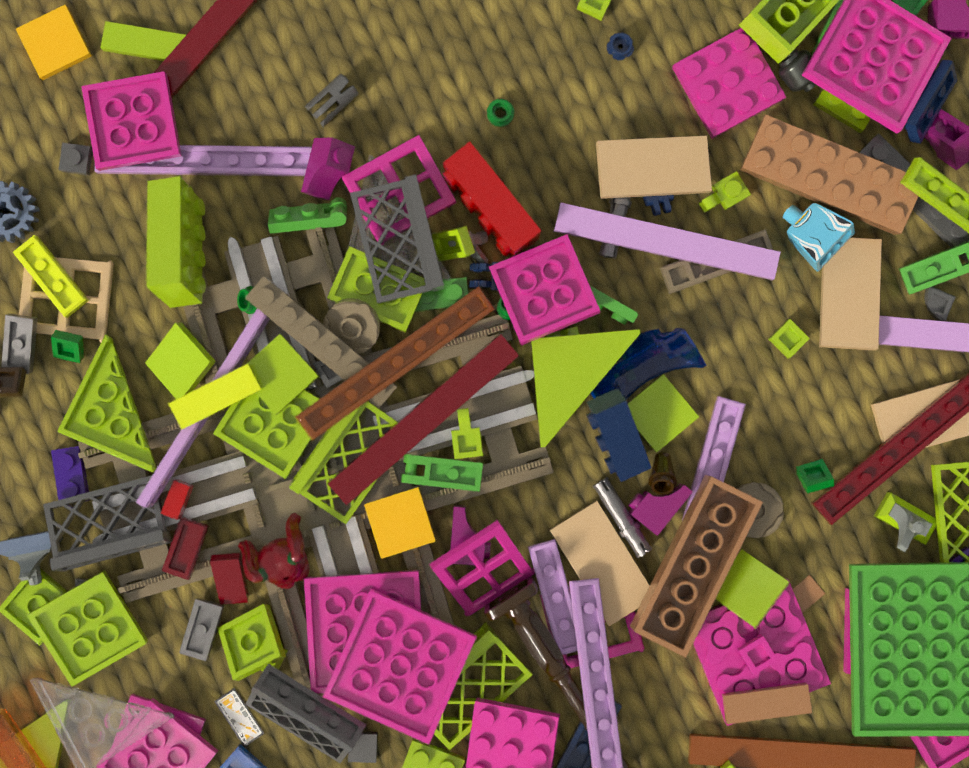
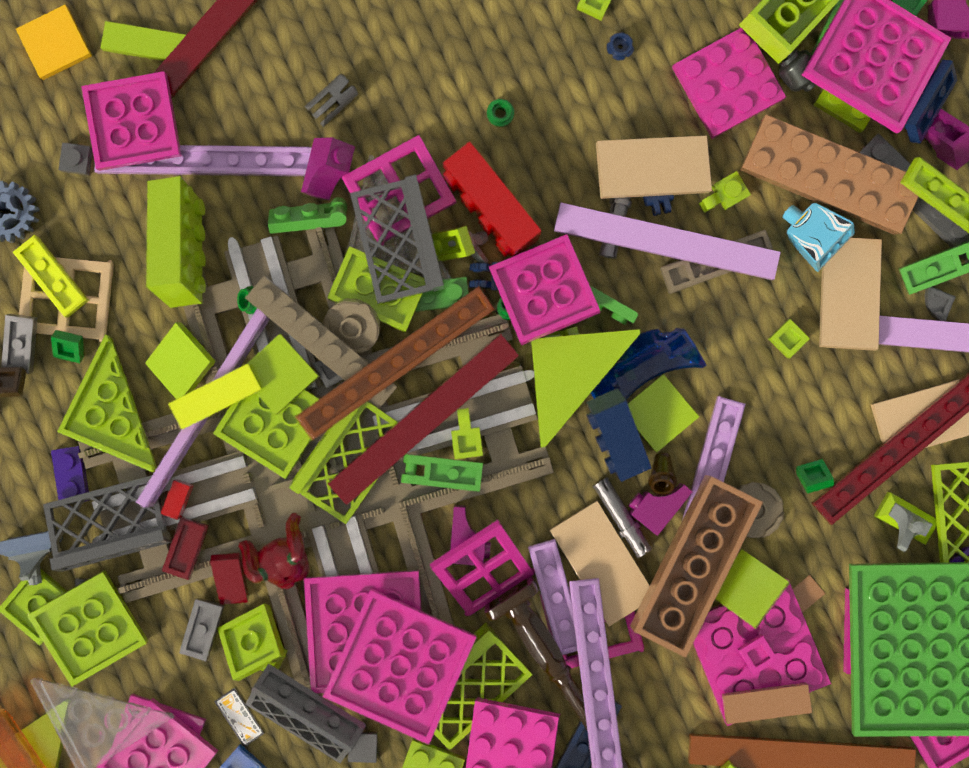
yellow tile [364,487,436,559] -> none

